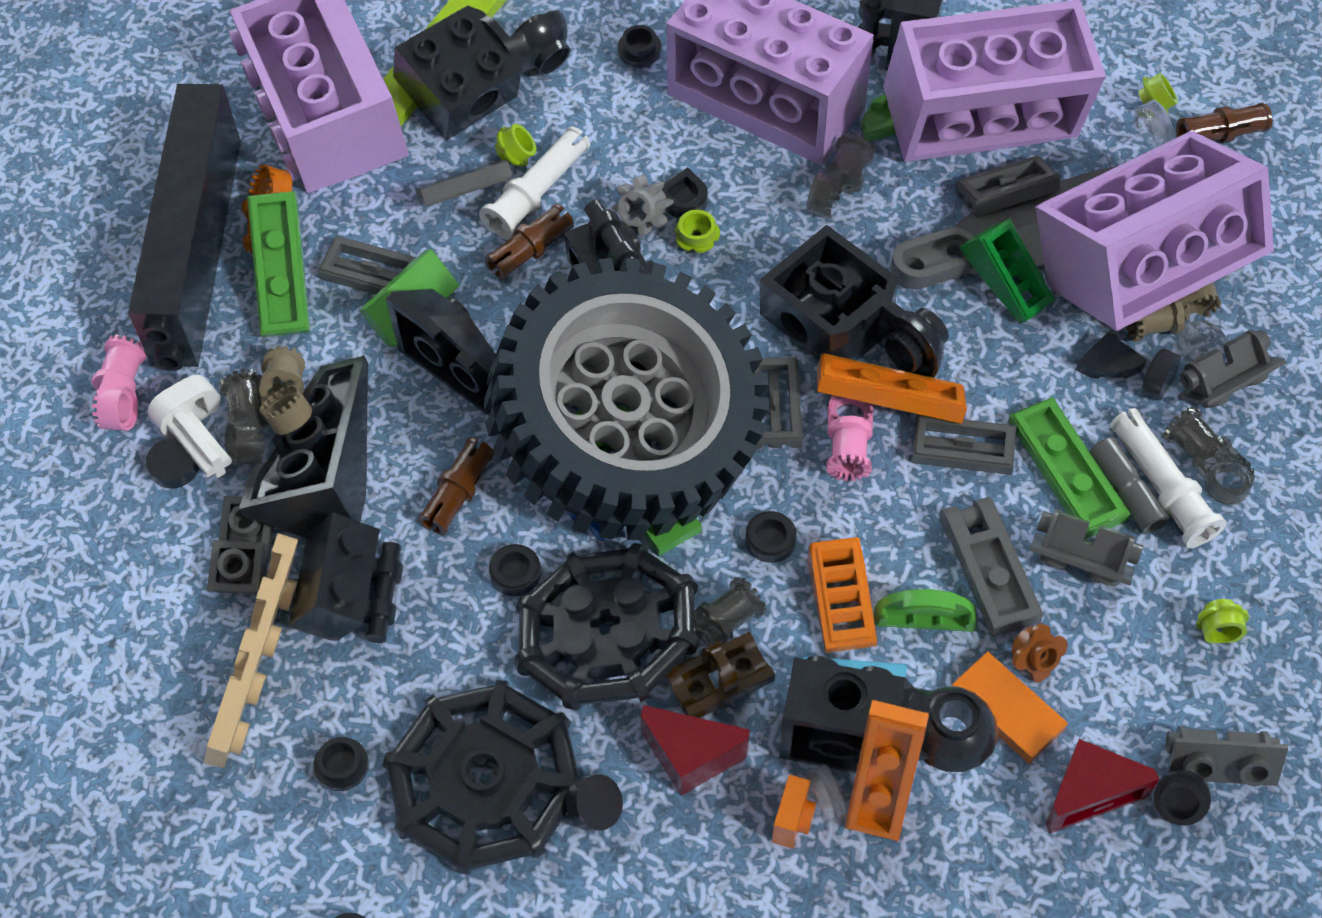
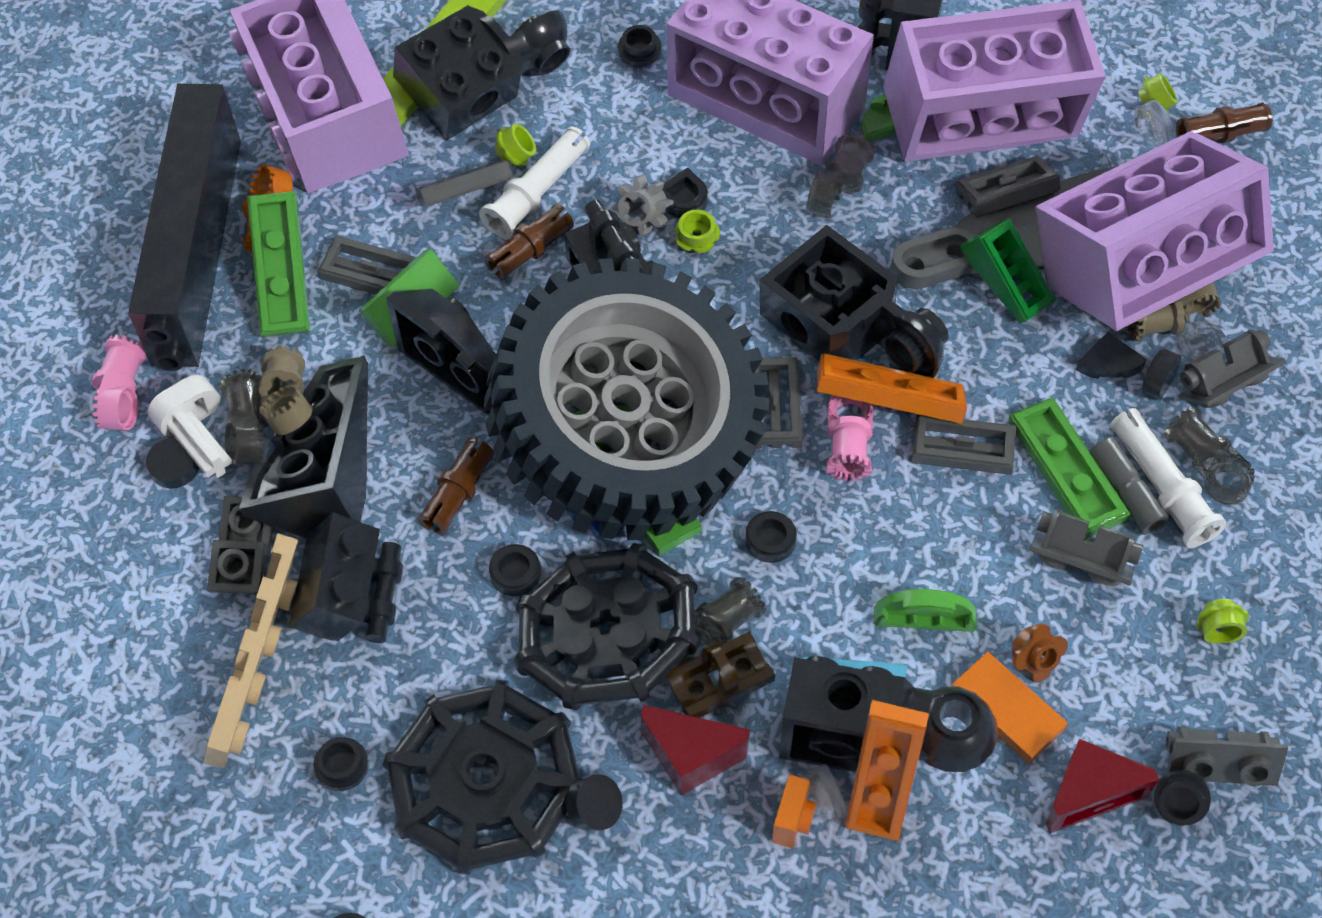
orange slope [807,537,877,653] -> none
dark grey plate [939,497,1043,637] -> none

